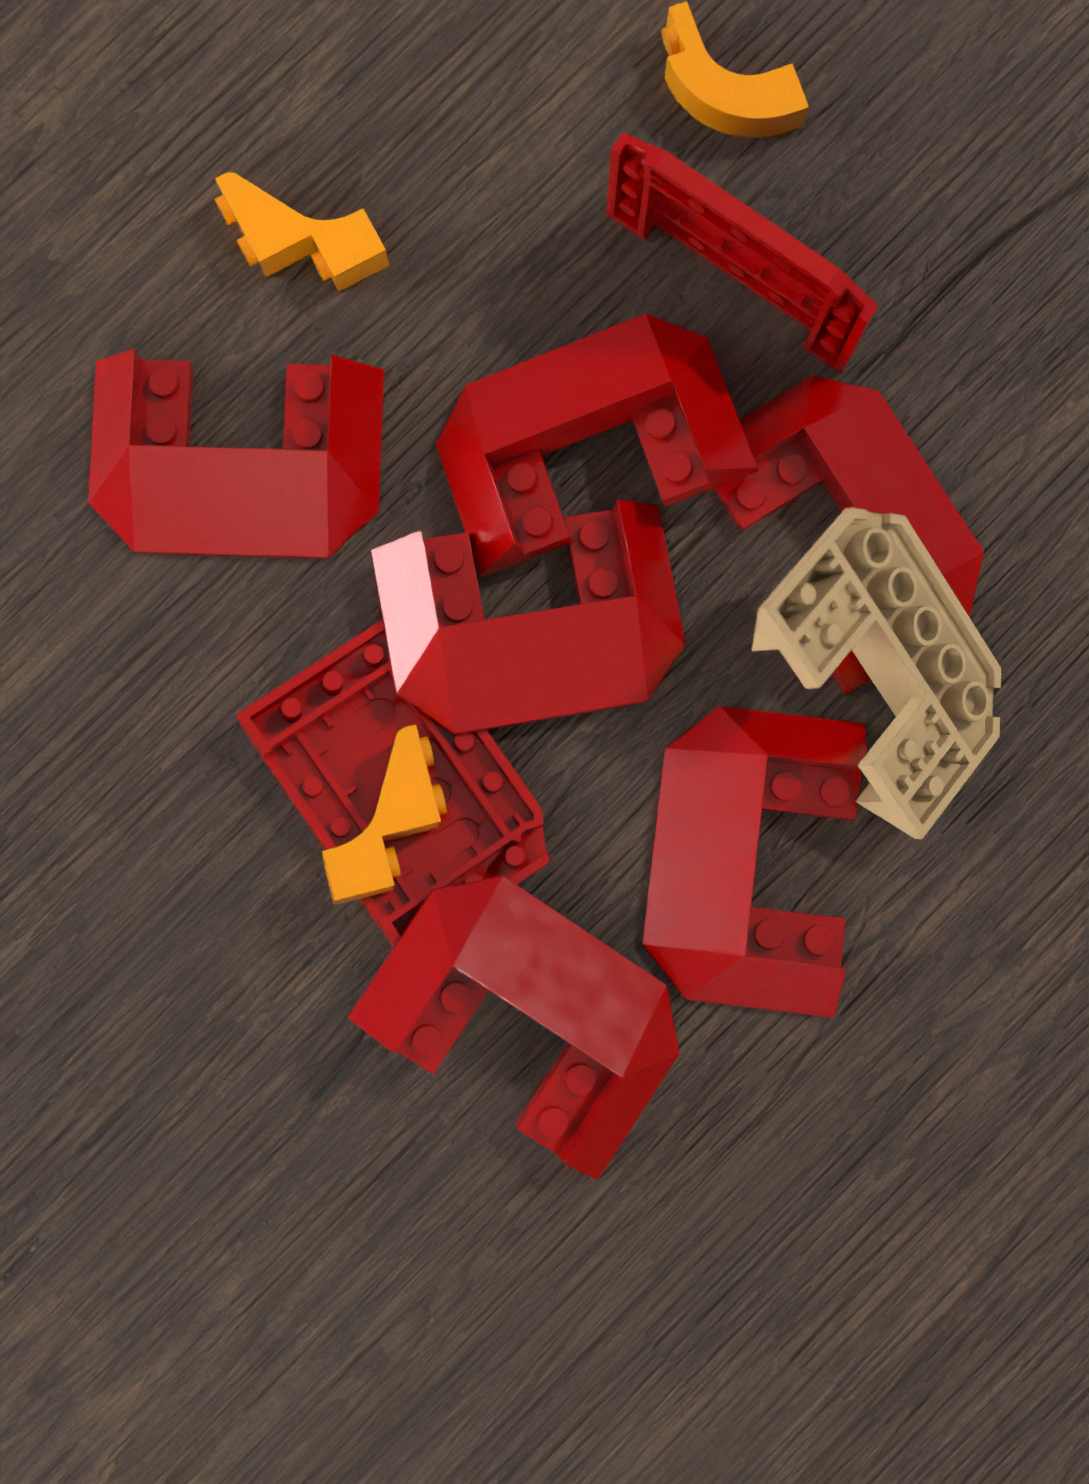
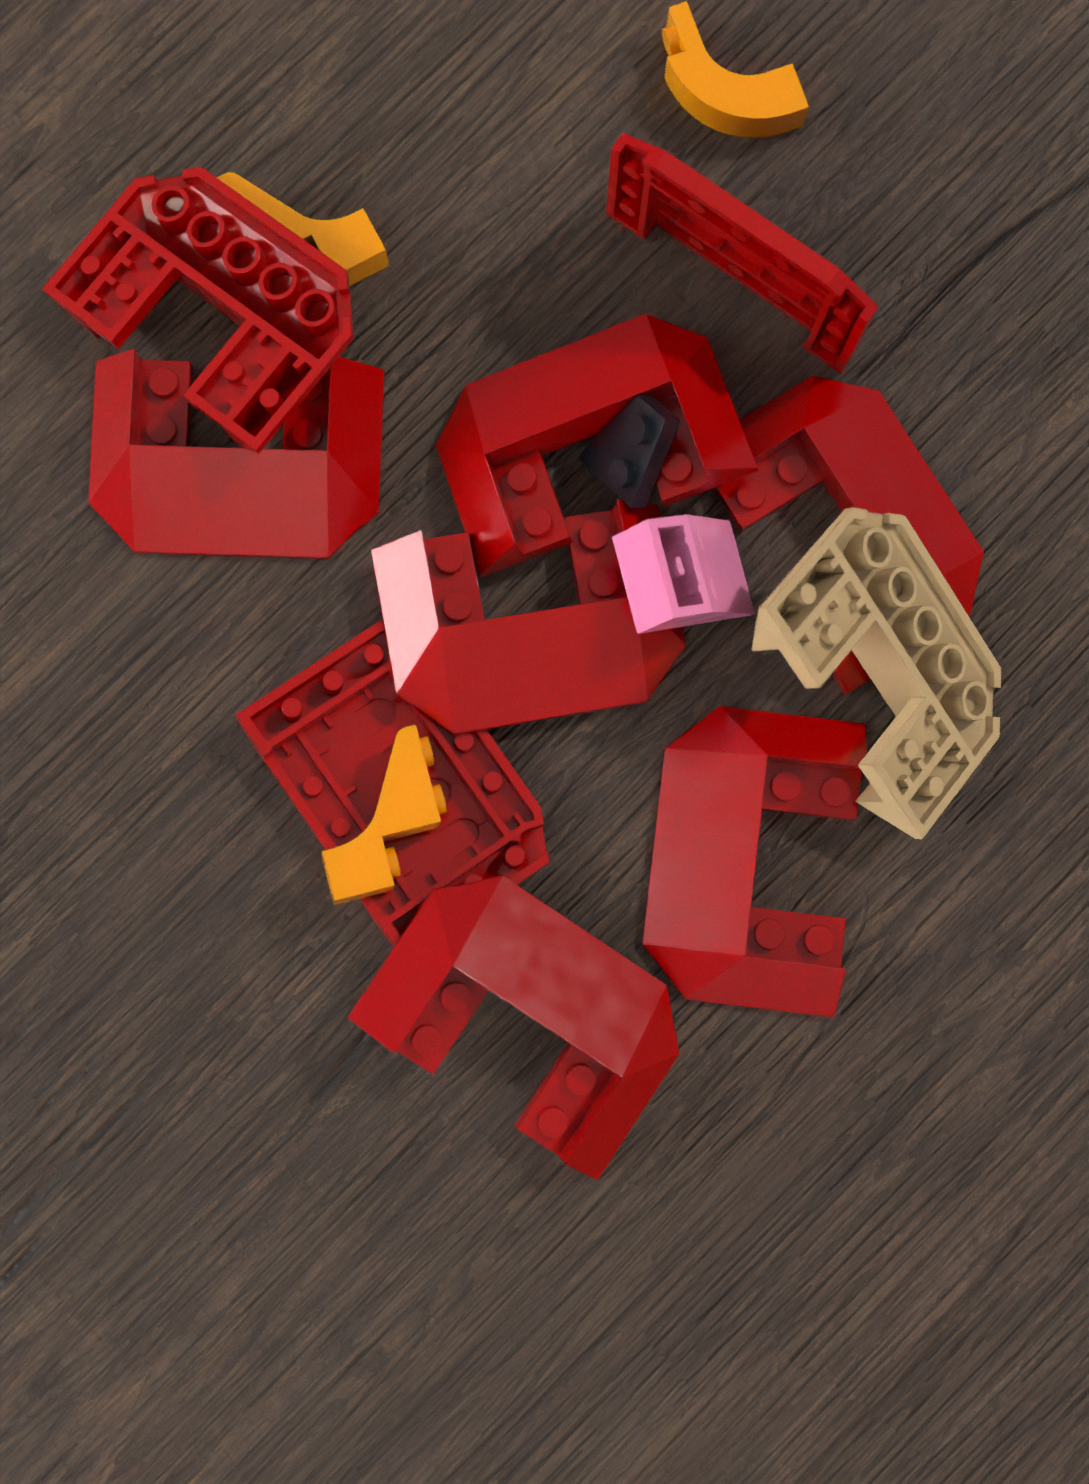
none -> red slope [42,167,354,454]
none -> black wing [579,395,681,508]
none -> bright pink slope [612,514,755,634]

